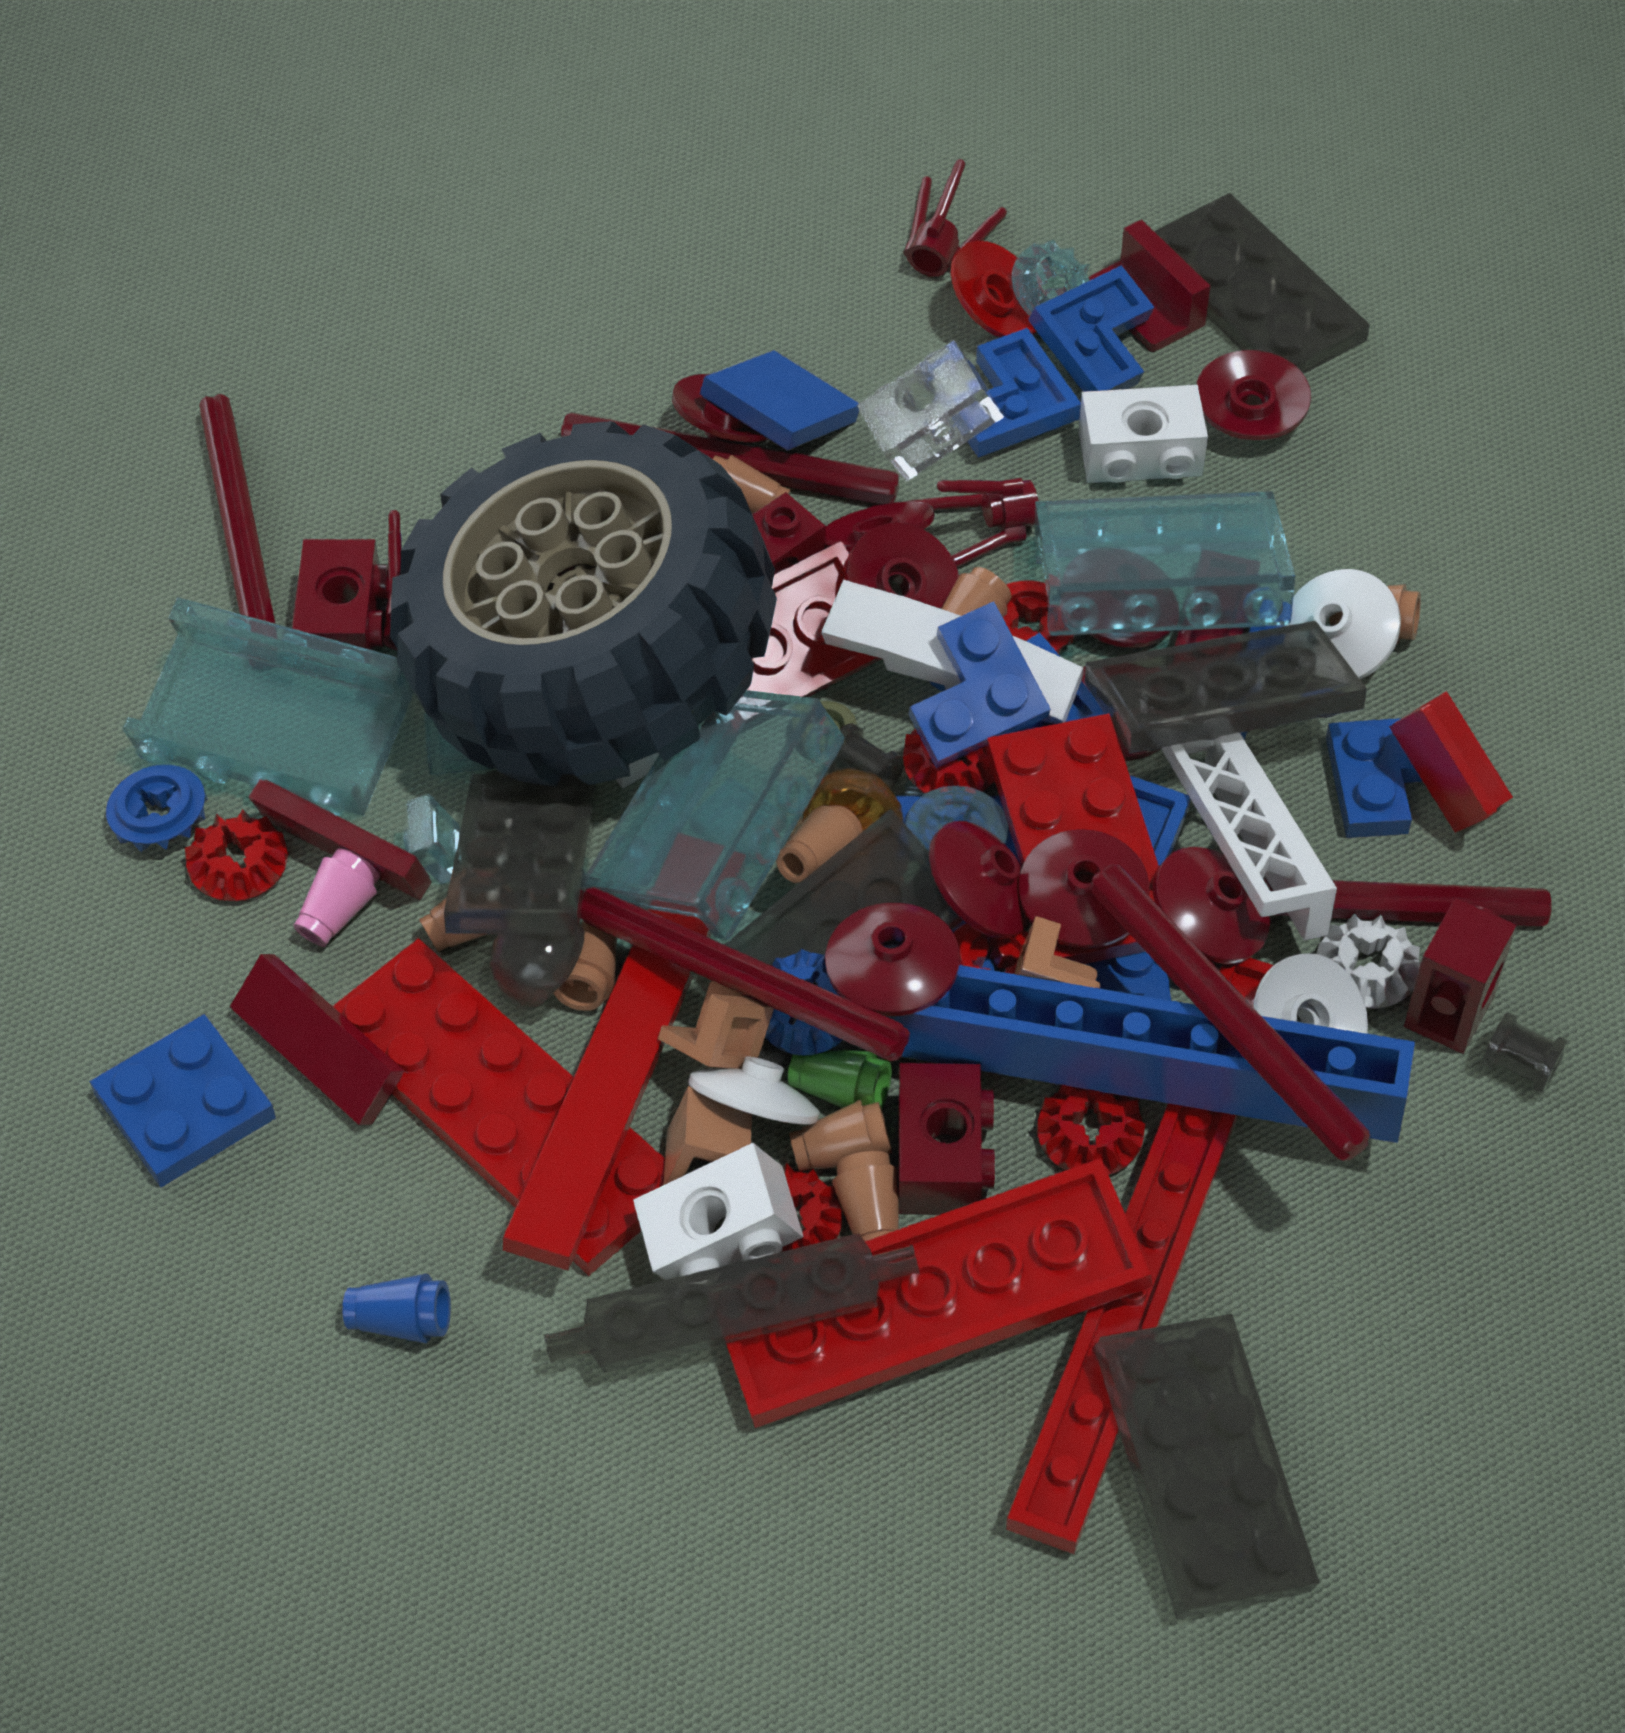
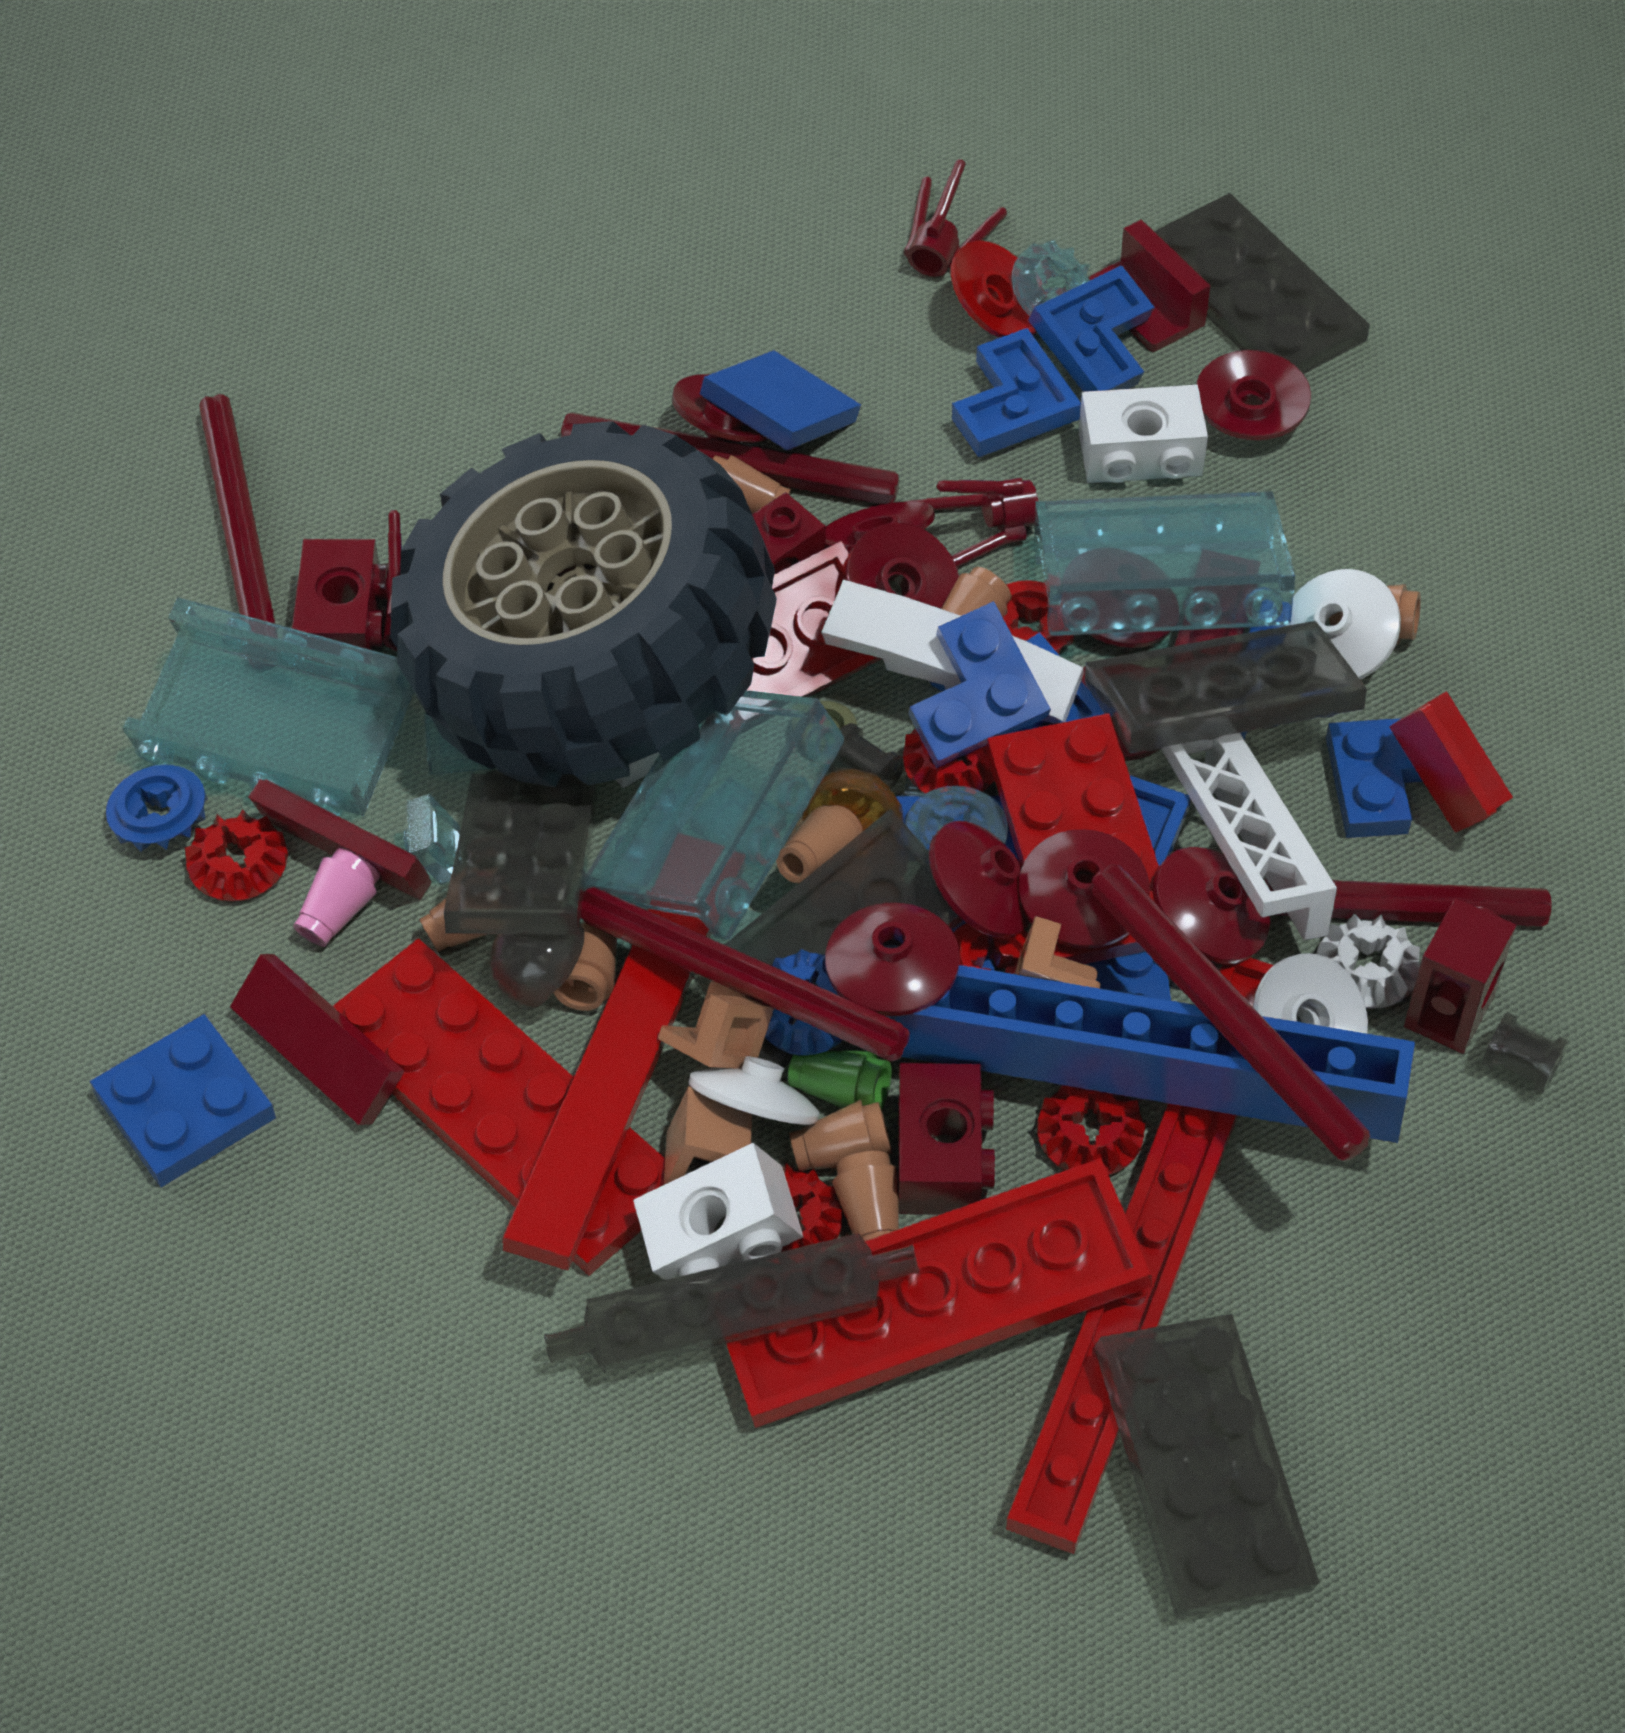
blue cone [343,1273,451,1343] -> none
clear brick [857,340,1004,481] -> none

